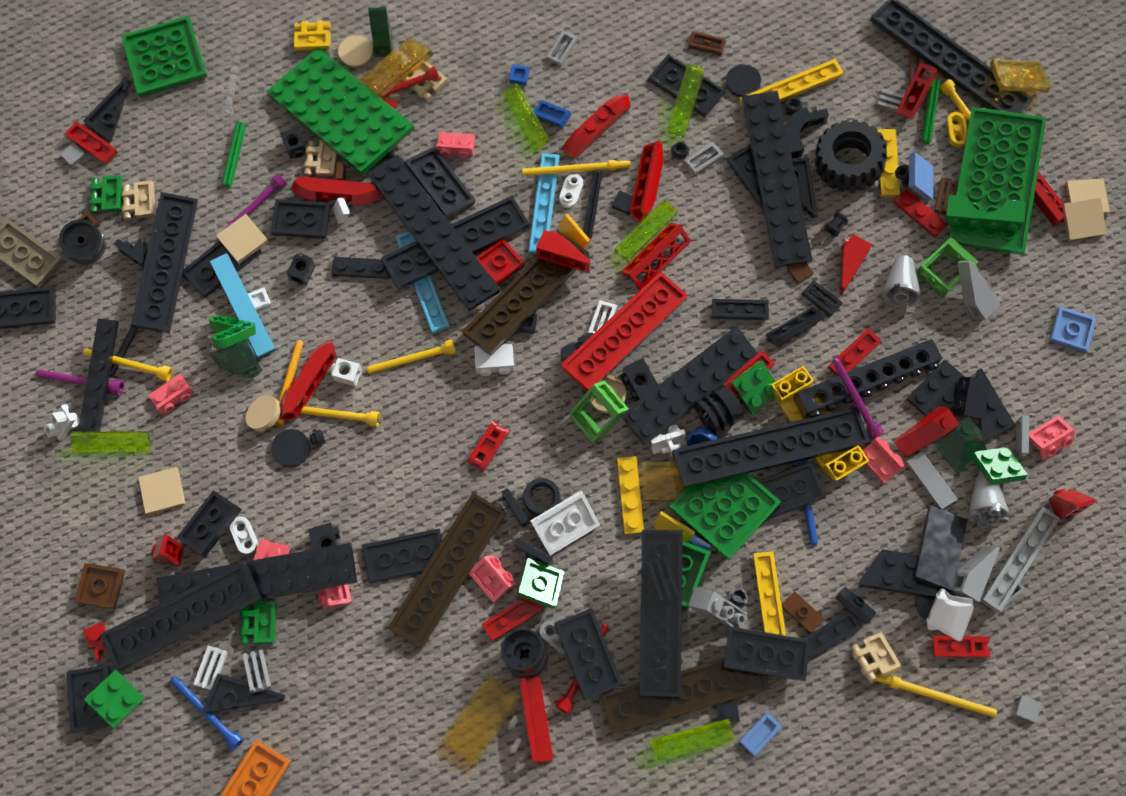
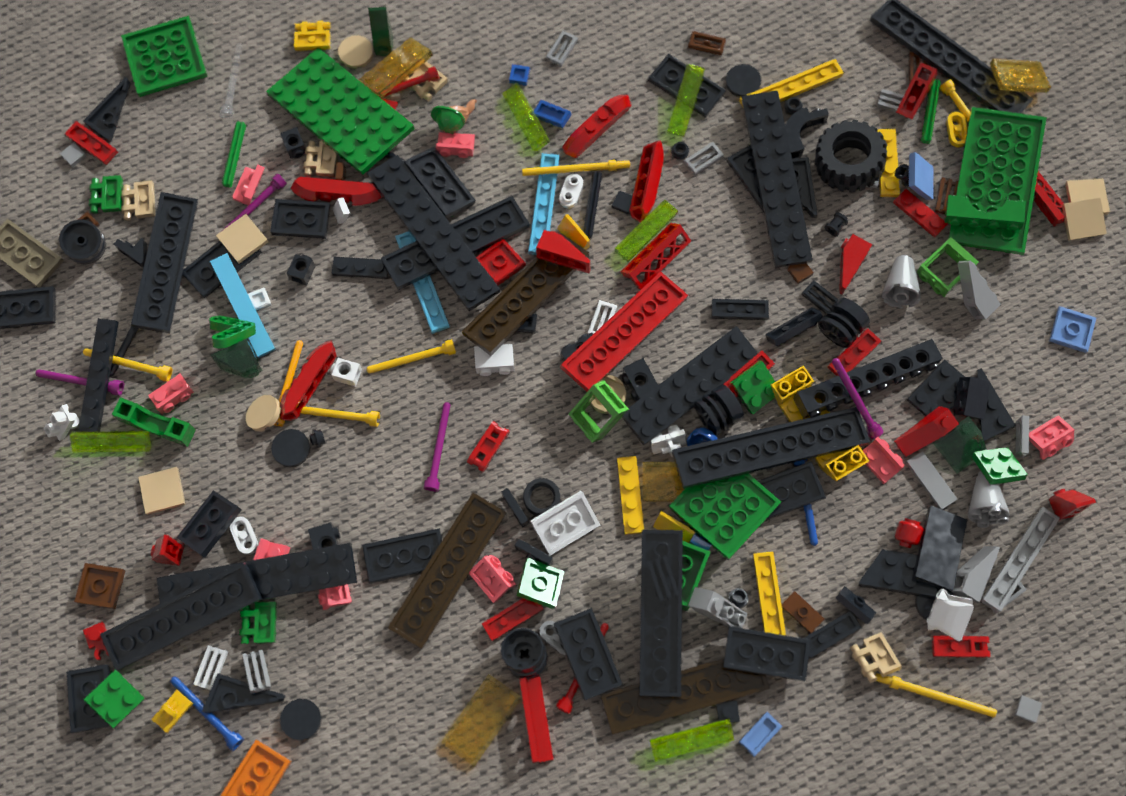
none -> green arch [111,397,196,447]
none -> yellow hips [151,690,193,733]
none -> coral bracket [232,165,265,206]
none -> black tile [280,698,322,741]
none -> magenta piece [423,402,450,492]
none -> green piece [431,100,477,134]
none -> black wheel [818,297,870,348]
none -> red head [895,518,924,548]

